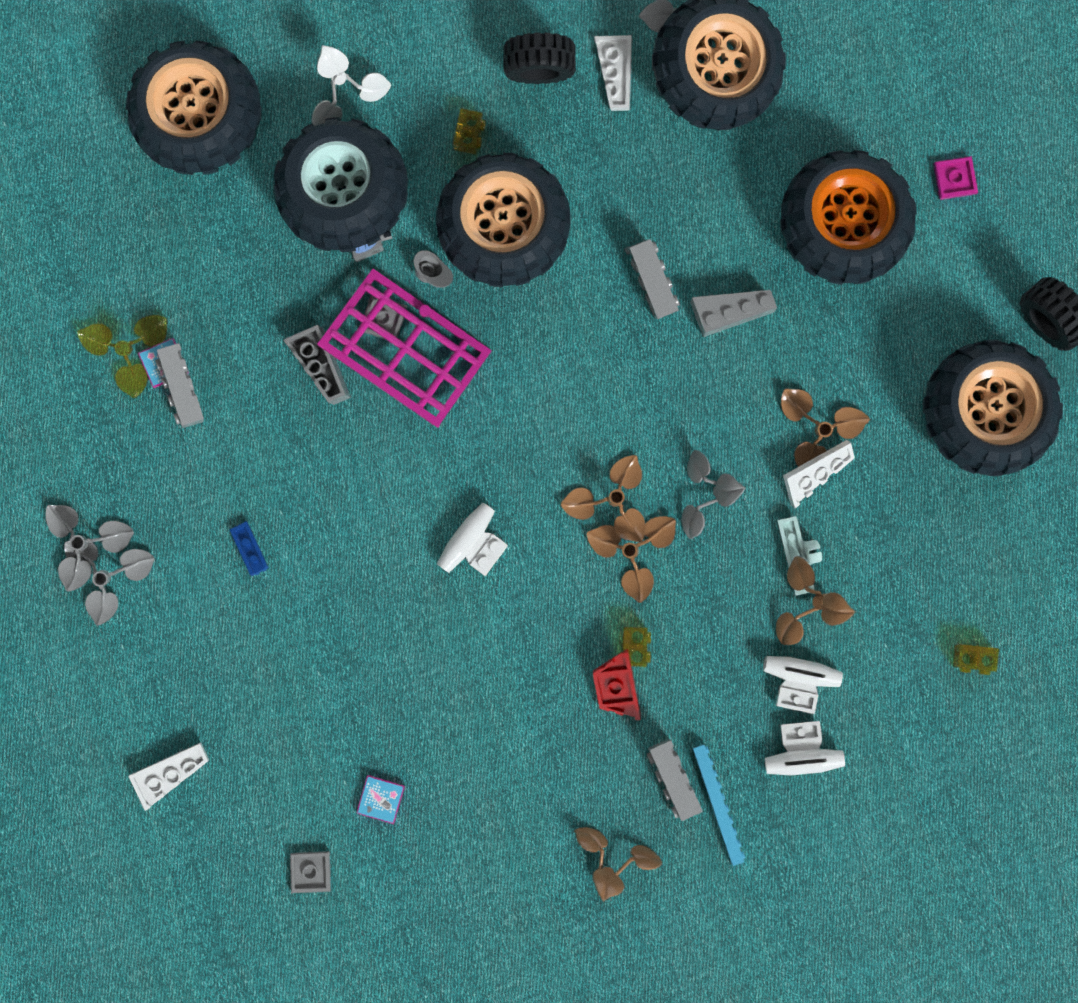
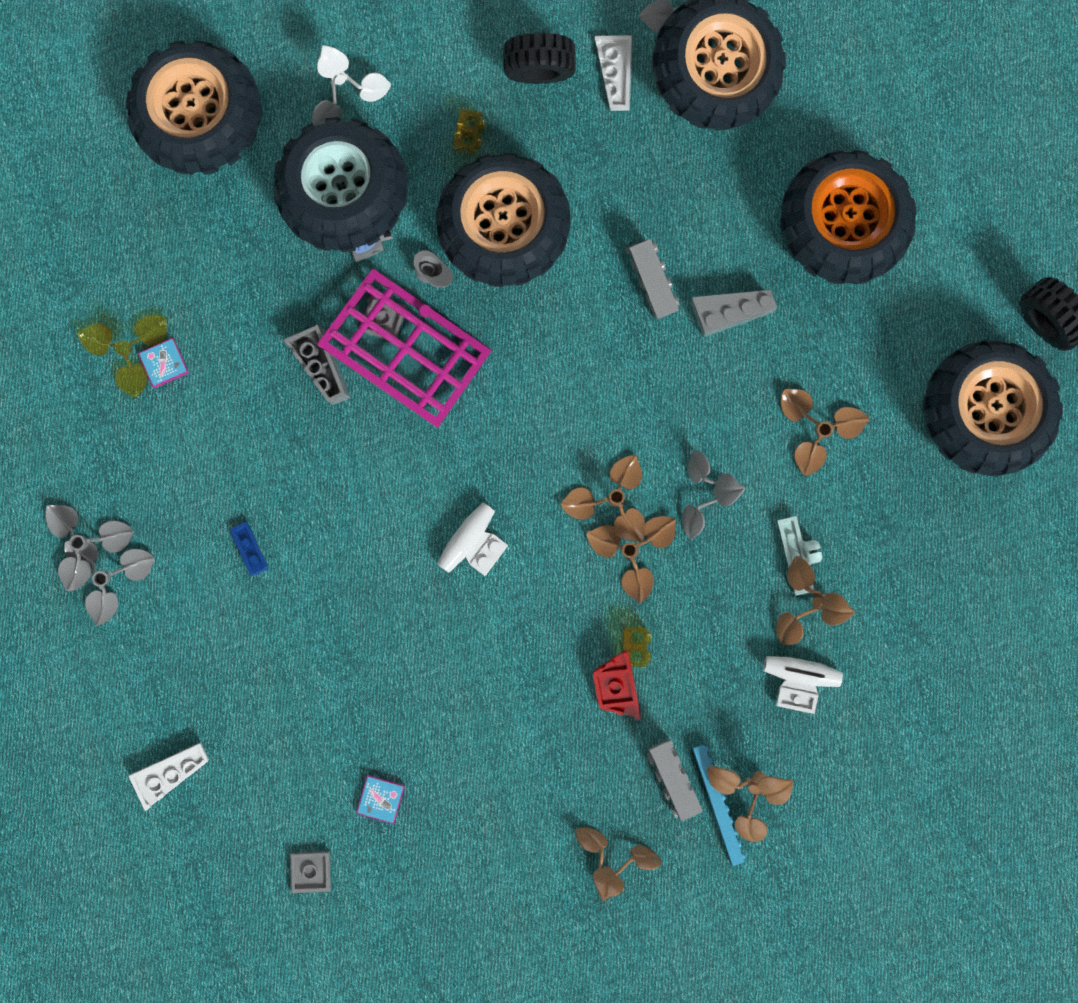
light grey wedge [155,343,204,429] -> none
white plate [765,721,845,775] -> none
white wing [783,440,854,508] -> none
dark pink tile [933,156,978,200] -> none
clear yellow brick [954,644,999,675] -> none
none -> medium nougat plant [707,766,793,842]

